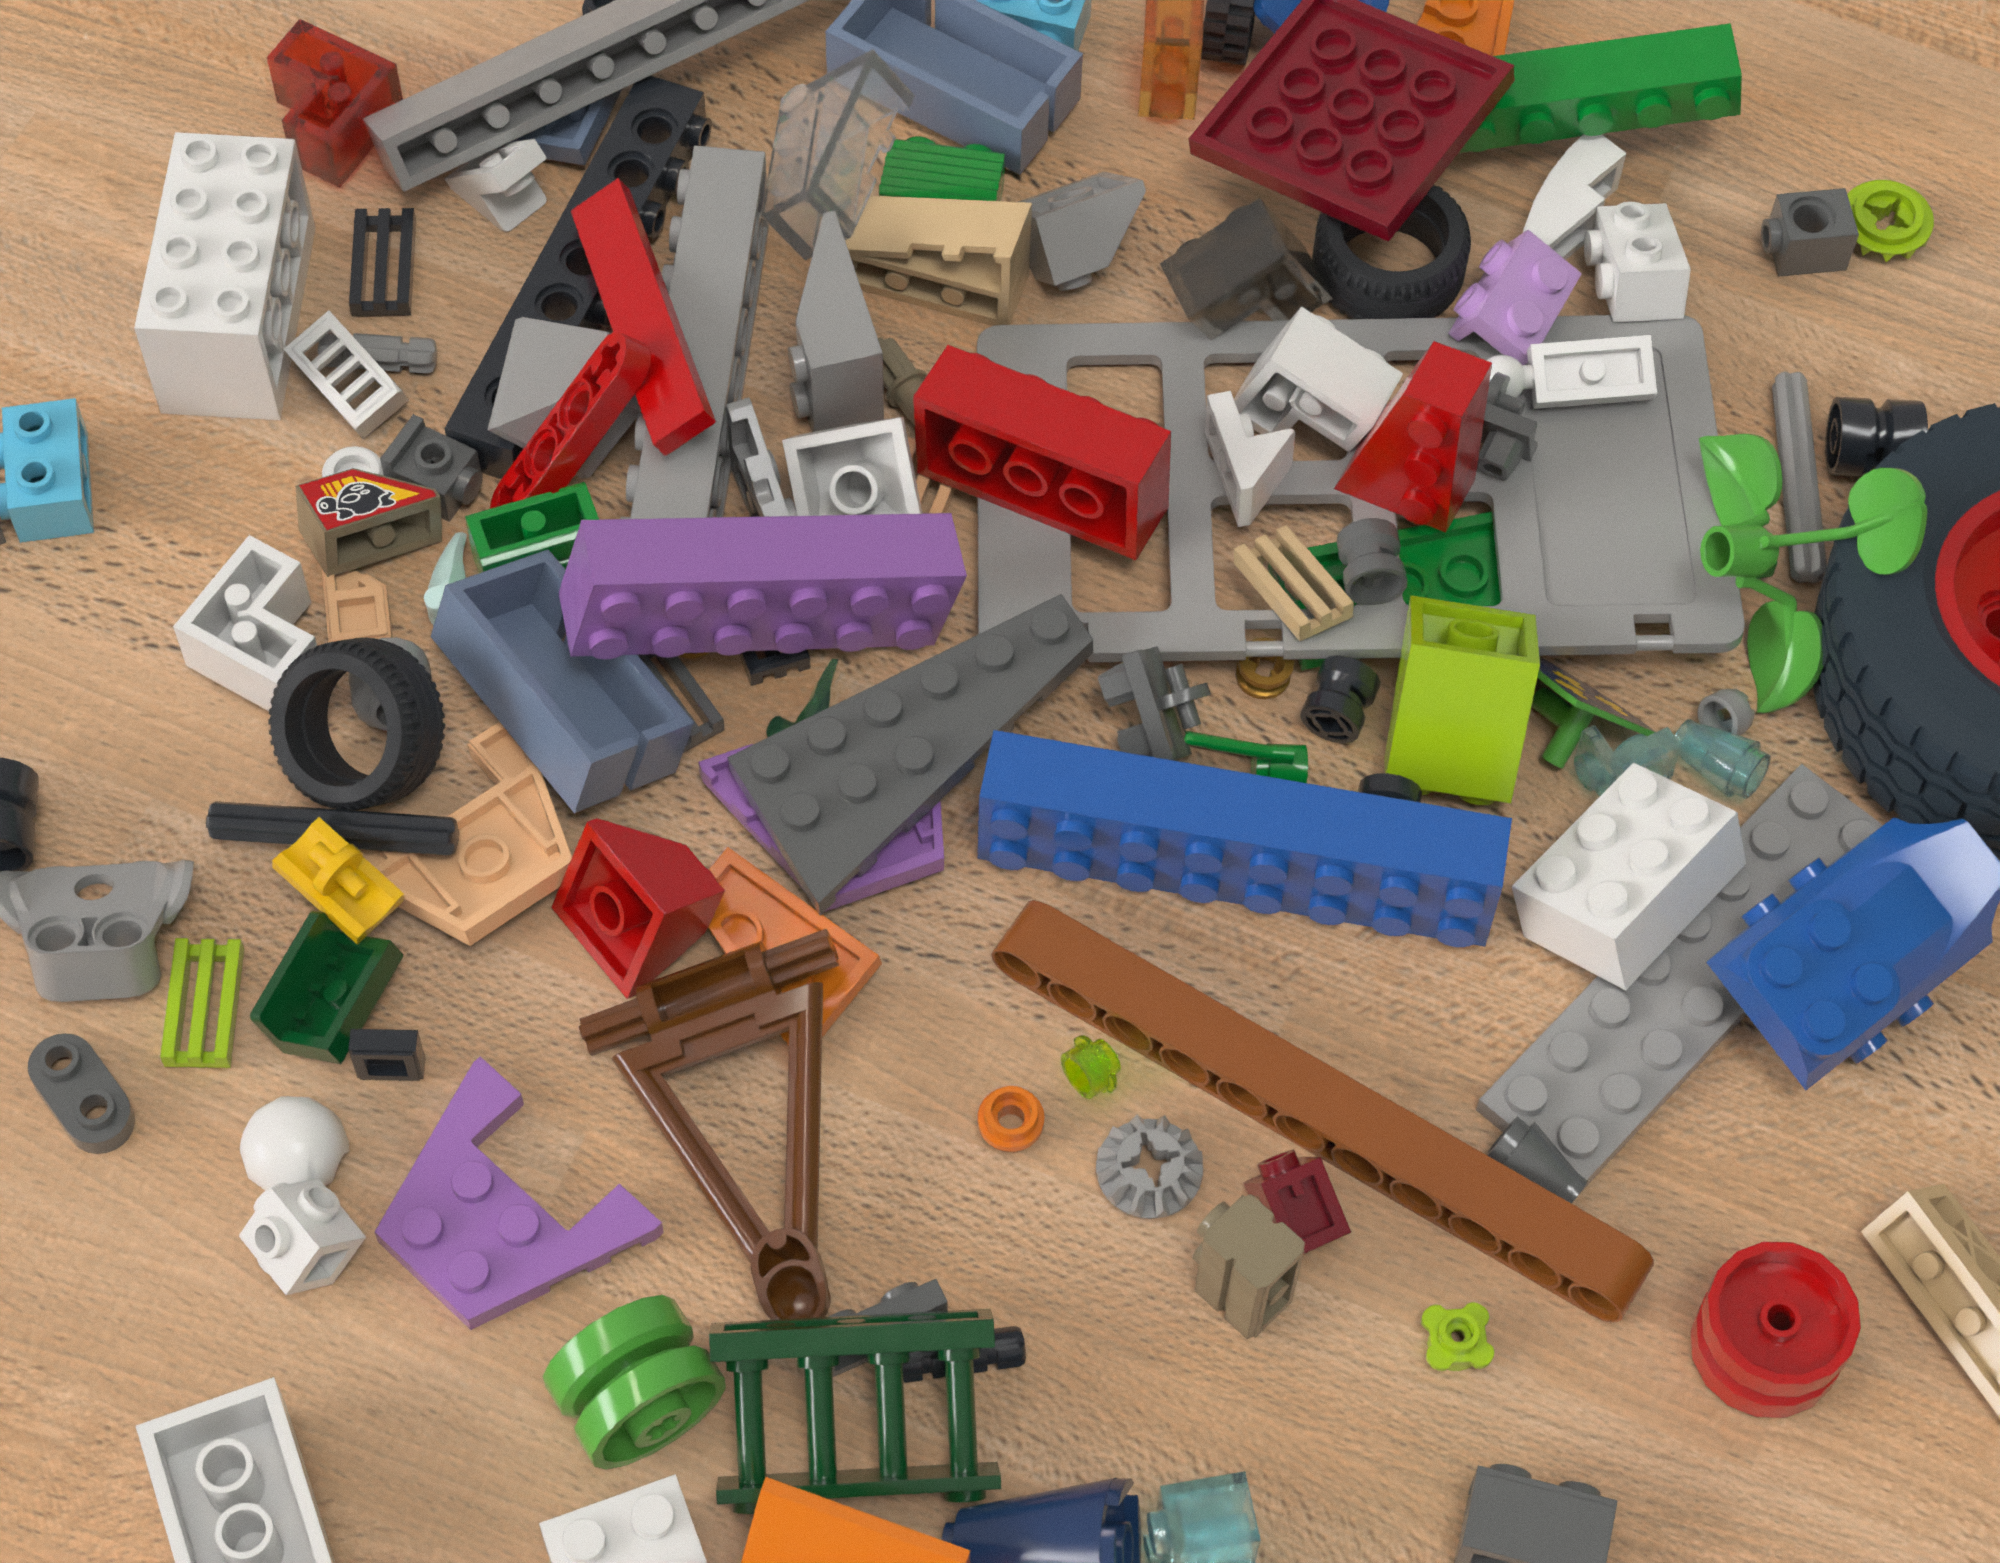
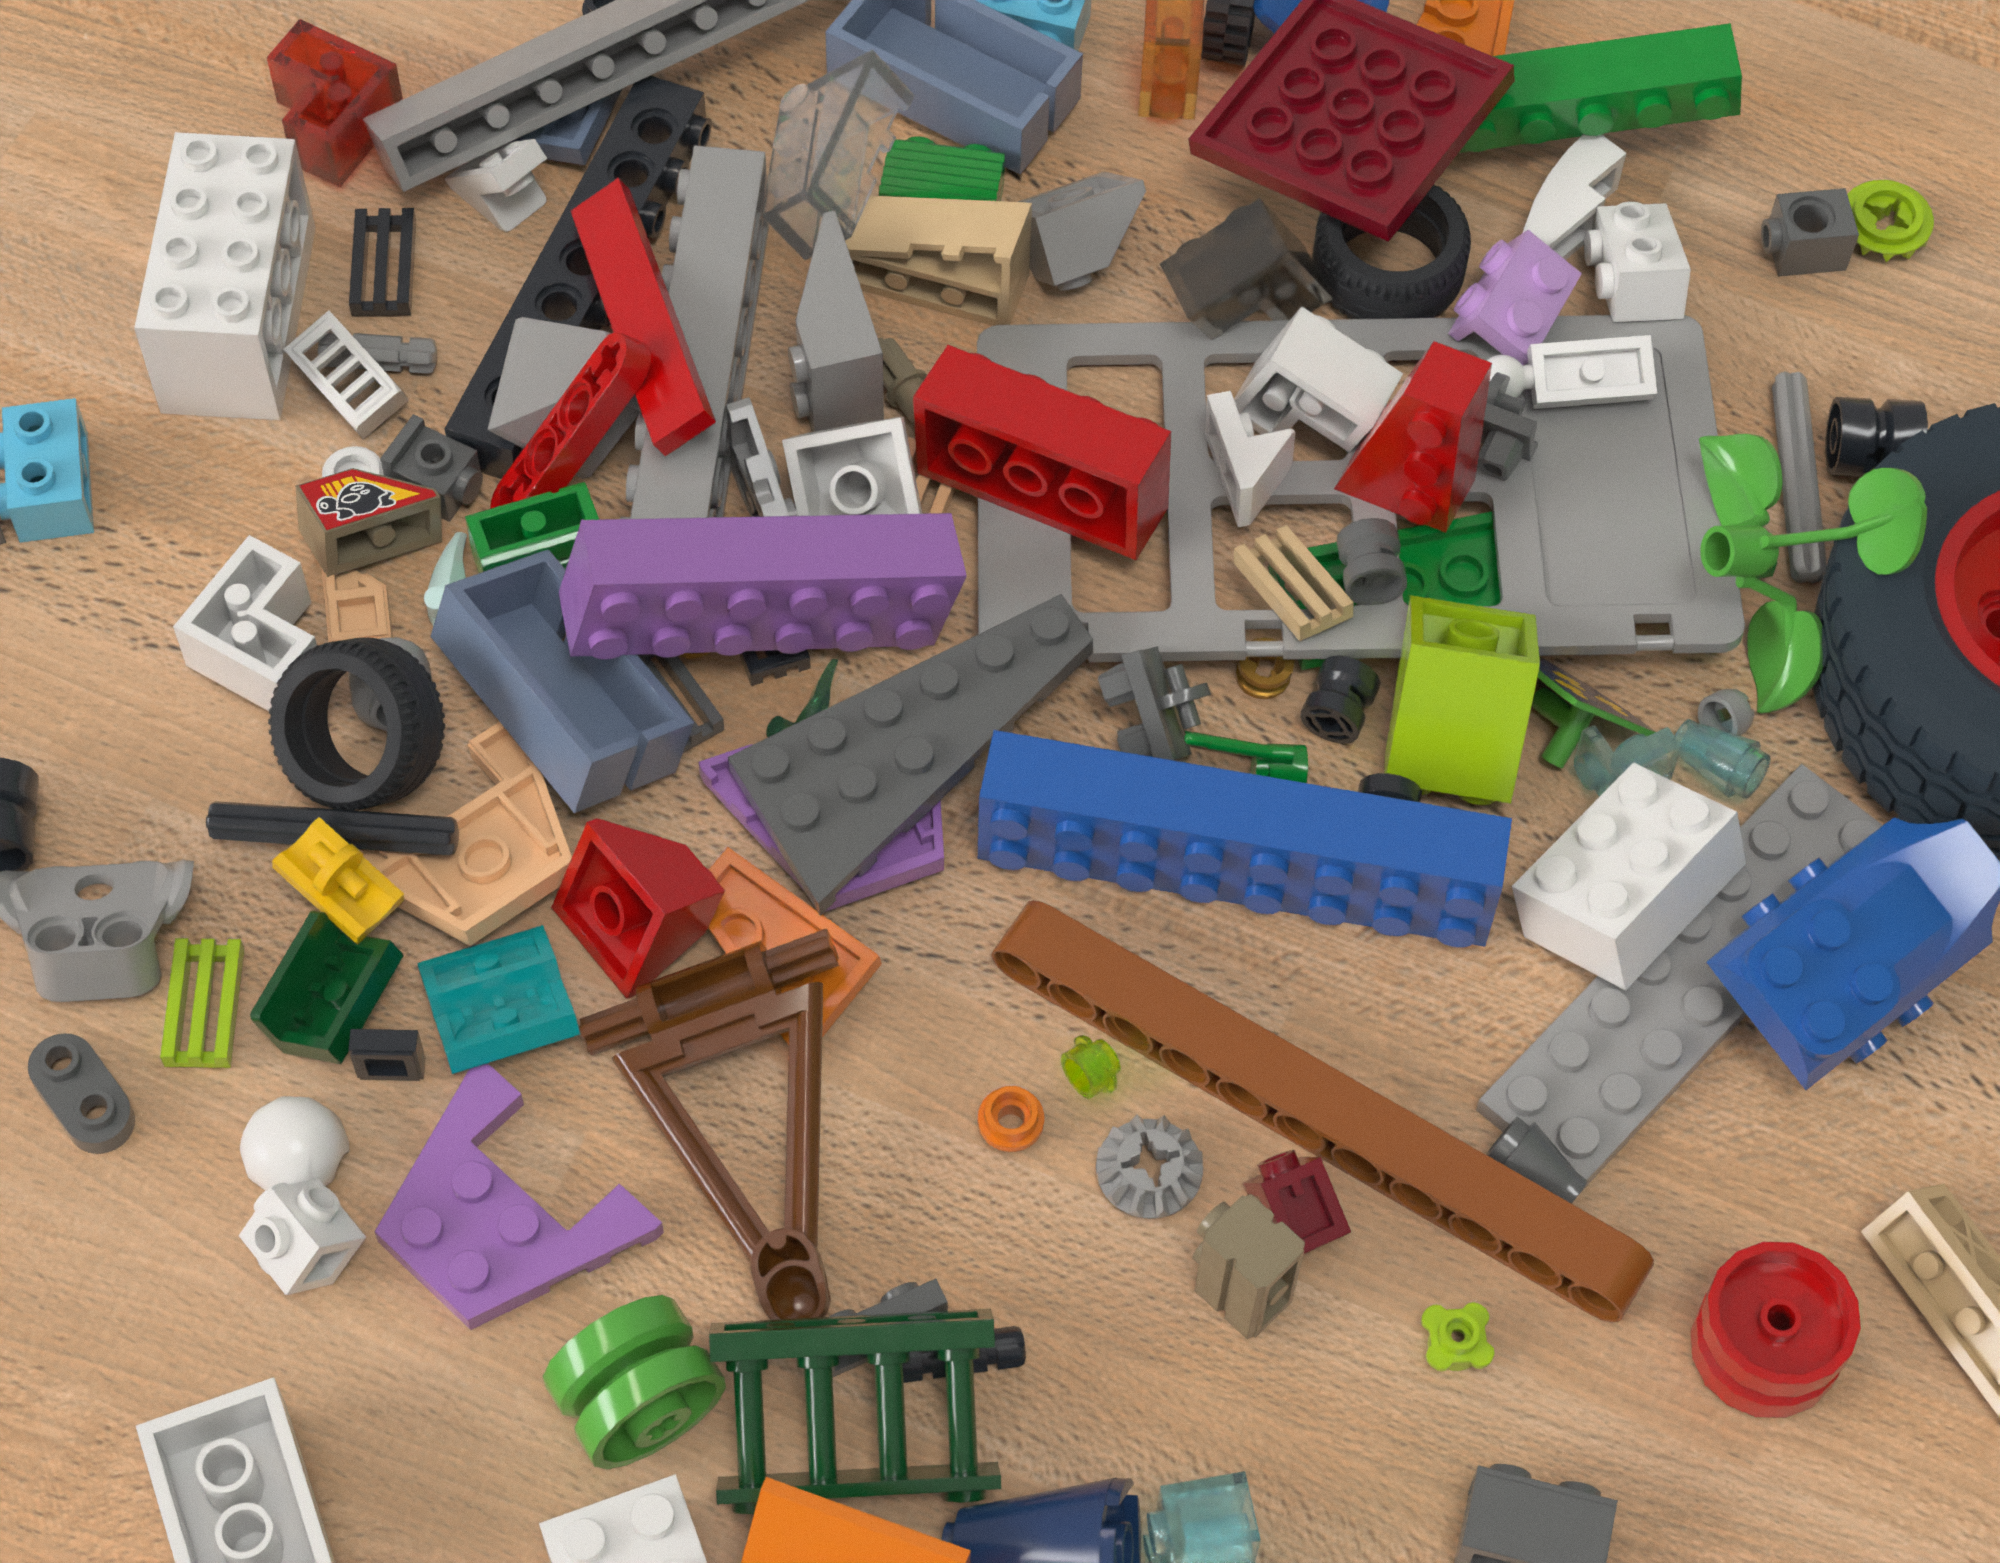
none -> teal slope [417,925,581,1074]

